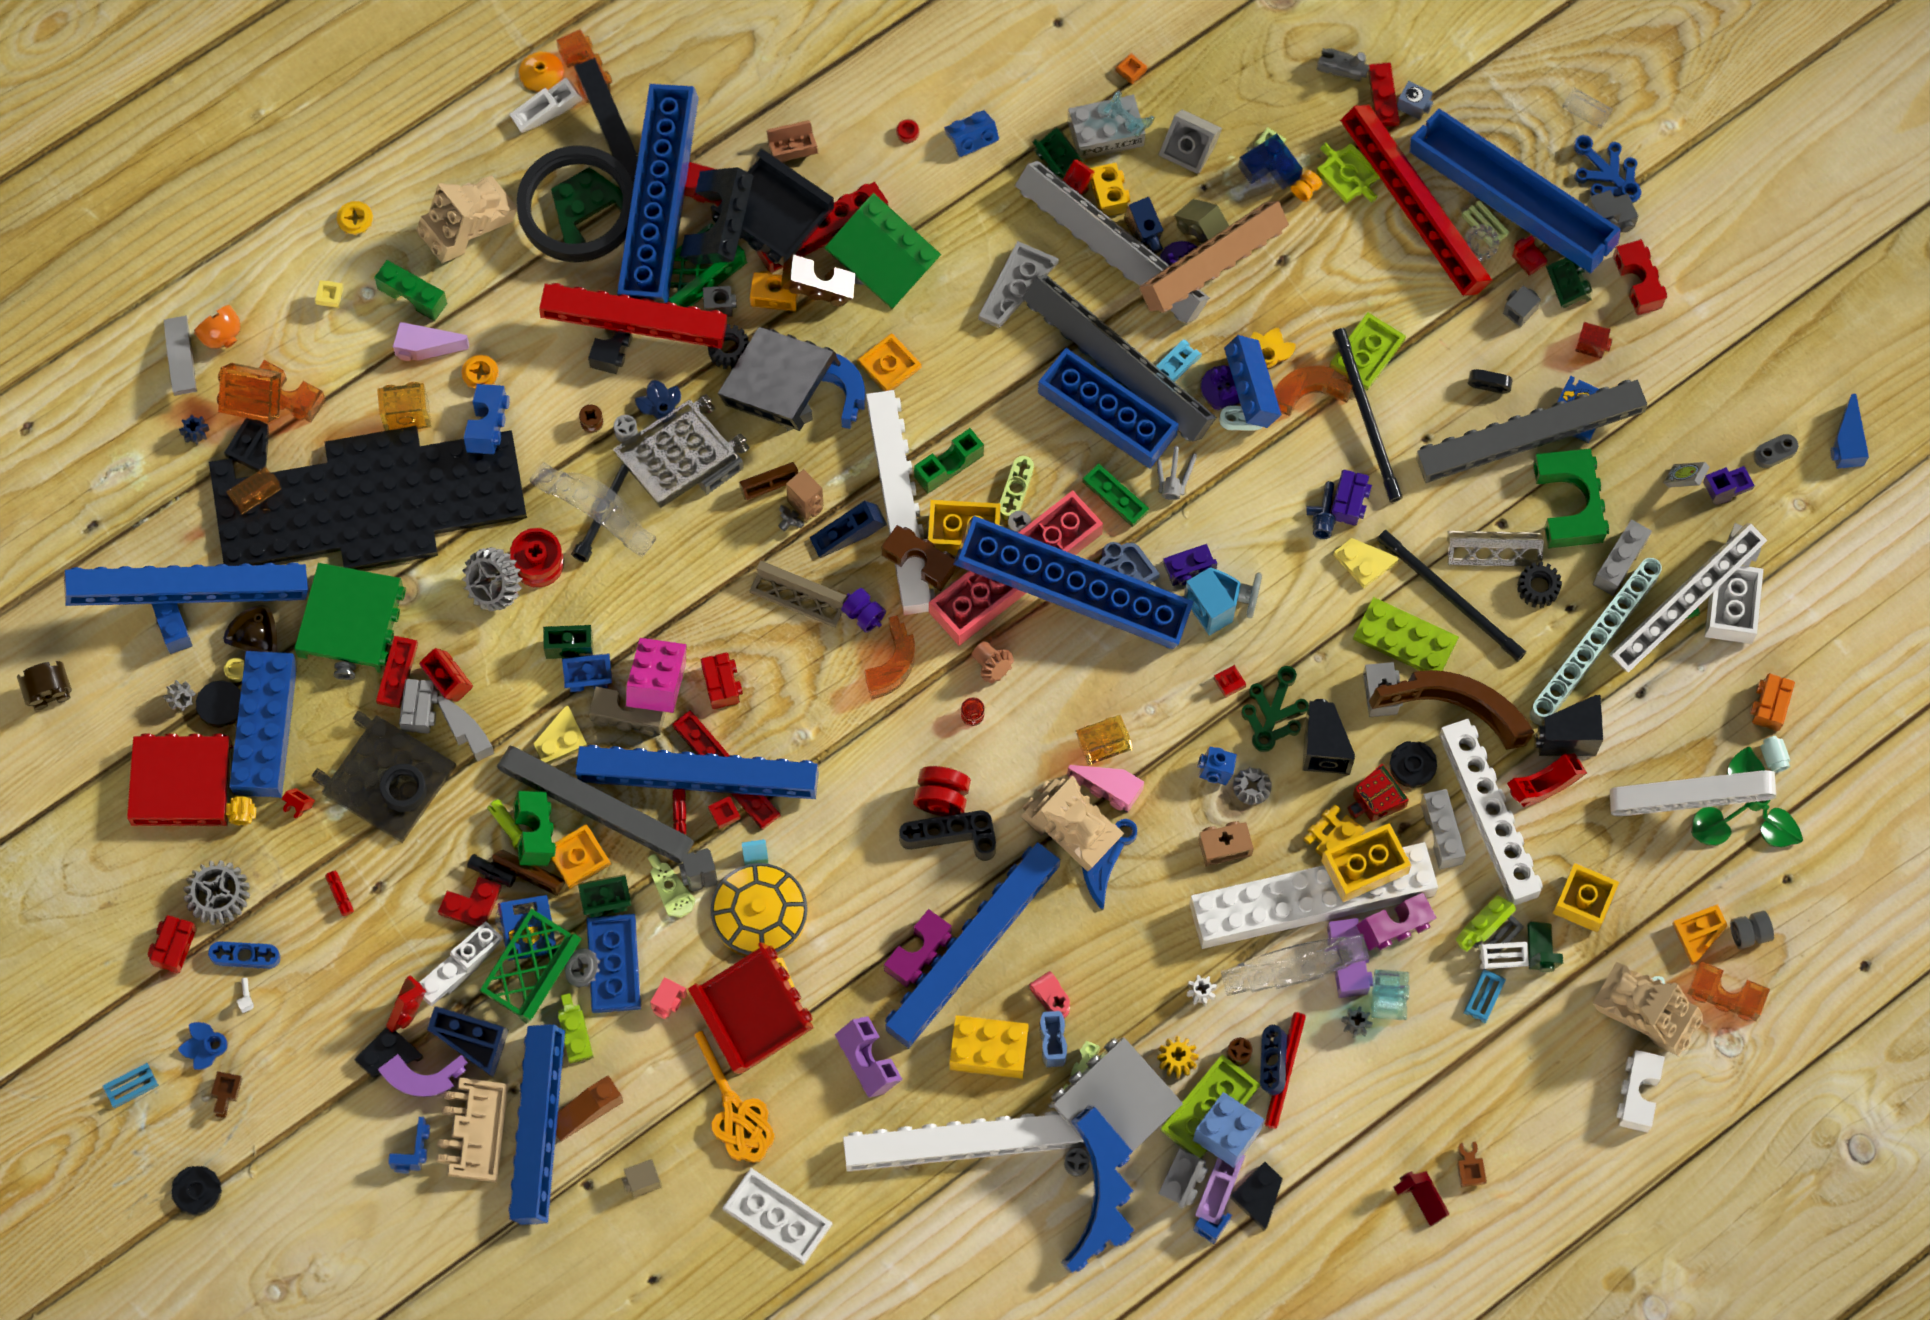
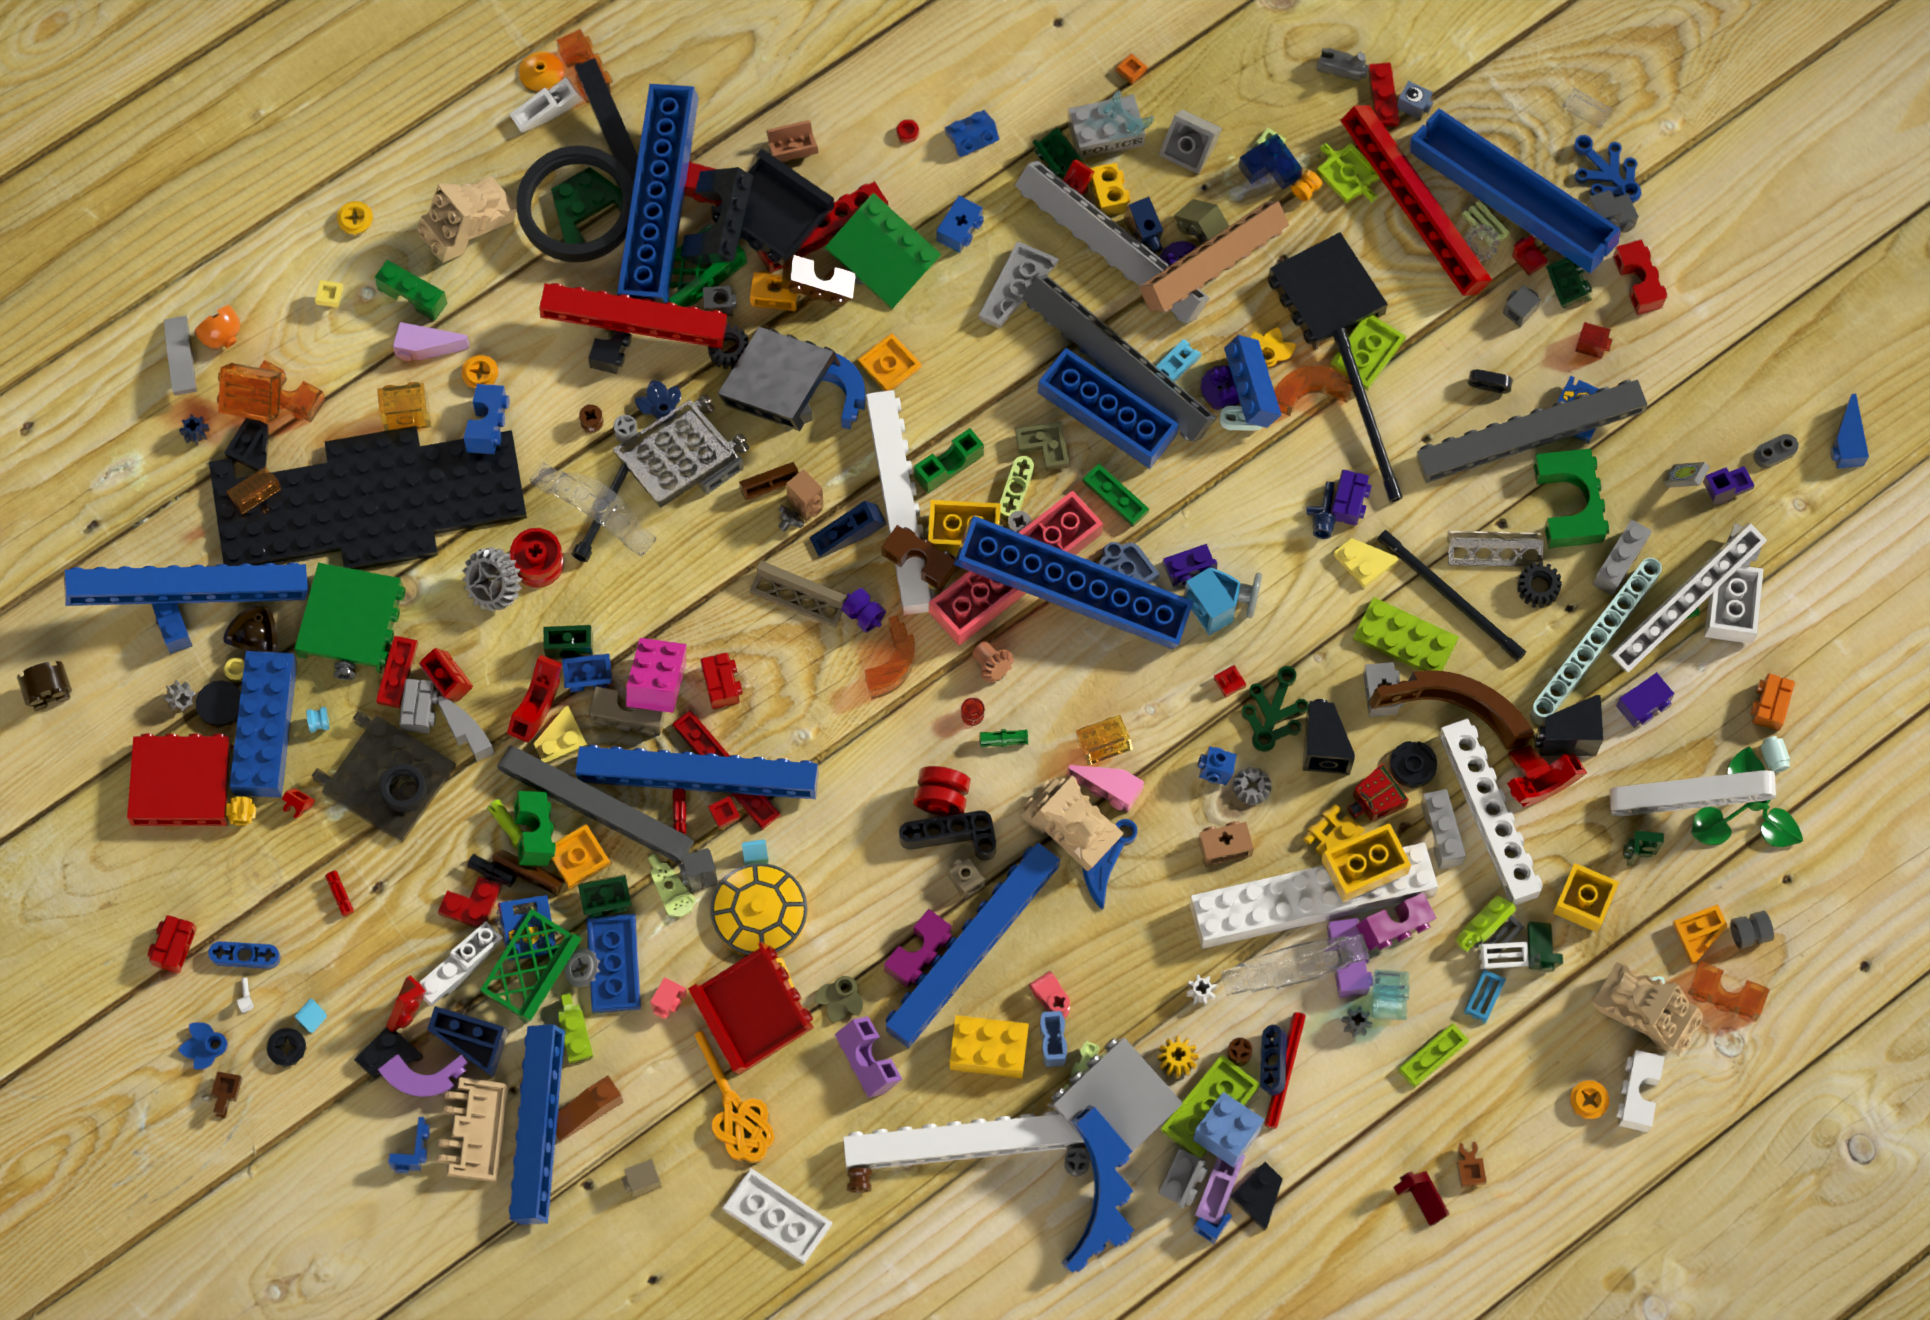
dark azure tile [102,1063,159,1109] -> none
black tile [171,1166,222,1216] -> none
light grey gear [184,860,250,925] -> none
light grey plant [1157,446,1197,500] -> none
none -> black gear [267,1028,307,1067]
none -> medium azure slope [295,998,327,1033]
none -> medium azure wheel [306,707,330,733]
none -> red arch [507,655,562,743]
none -> olive plate [814,976,863,1023]
none -> reddish brown wheel [847,1168,872,1193]
none -> blue brick [936,196,984,253]
none -> dark tan brick [949,858,985,899]
none -> green pin [979,729,1028,748]
none -> olive plate [1015,422,1069,471]
none -> black panel [1267,232,1388,350]
none -> lime tile [1398,1023,1469,1089]
none -> red tile [1508,745,1550,779]
none -> light orange gear [1570,1080,1610,1120]
none -> dark purple brick [1616,672,1675,728]
none -> dark green bracket [1623,831,1664,866]

